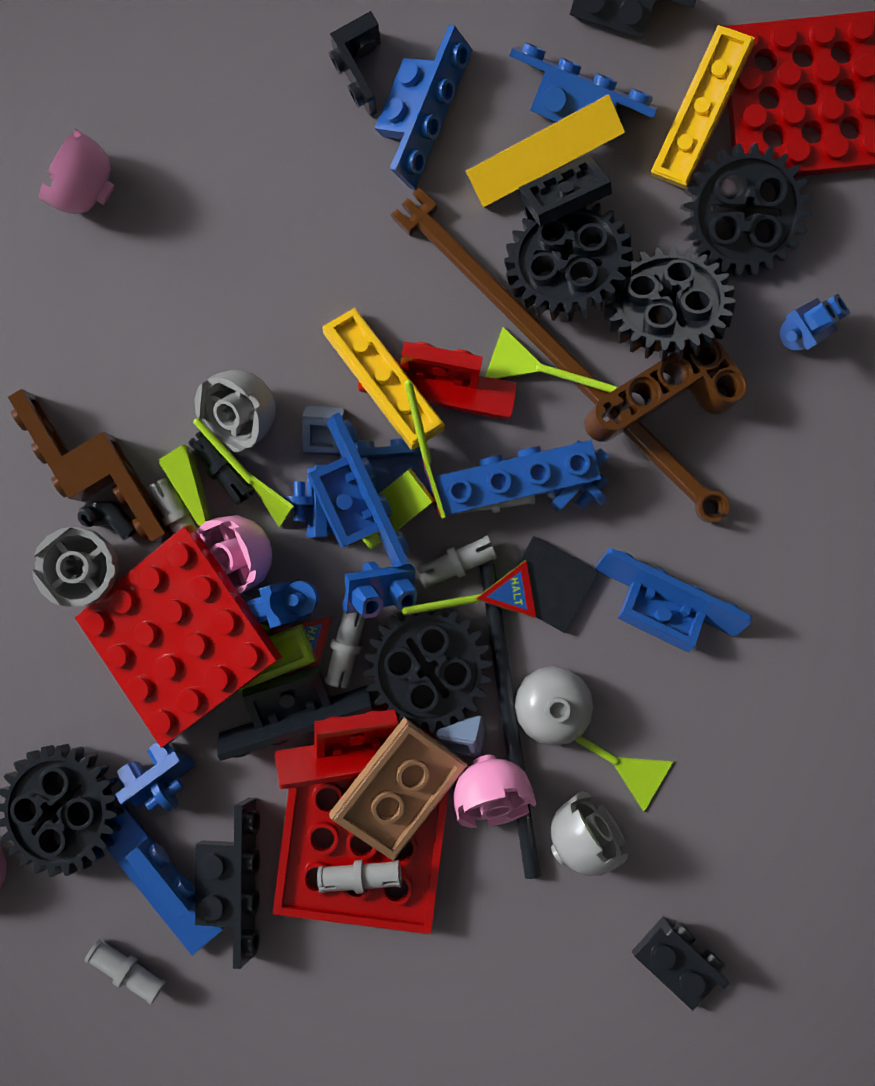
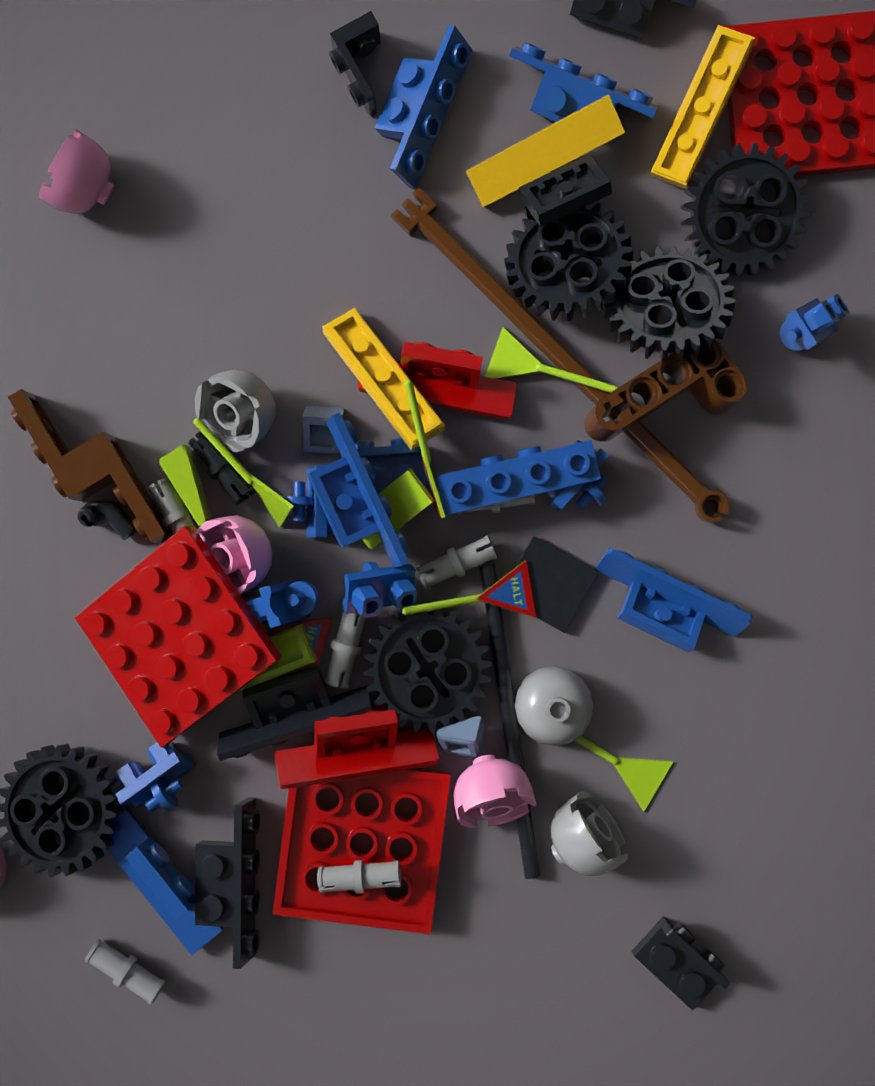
light grey cylinder [32,527,119,608] -> none
medium nougat tile [329,717,468,861] -> none

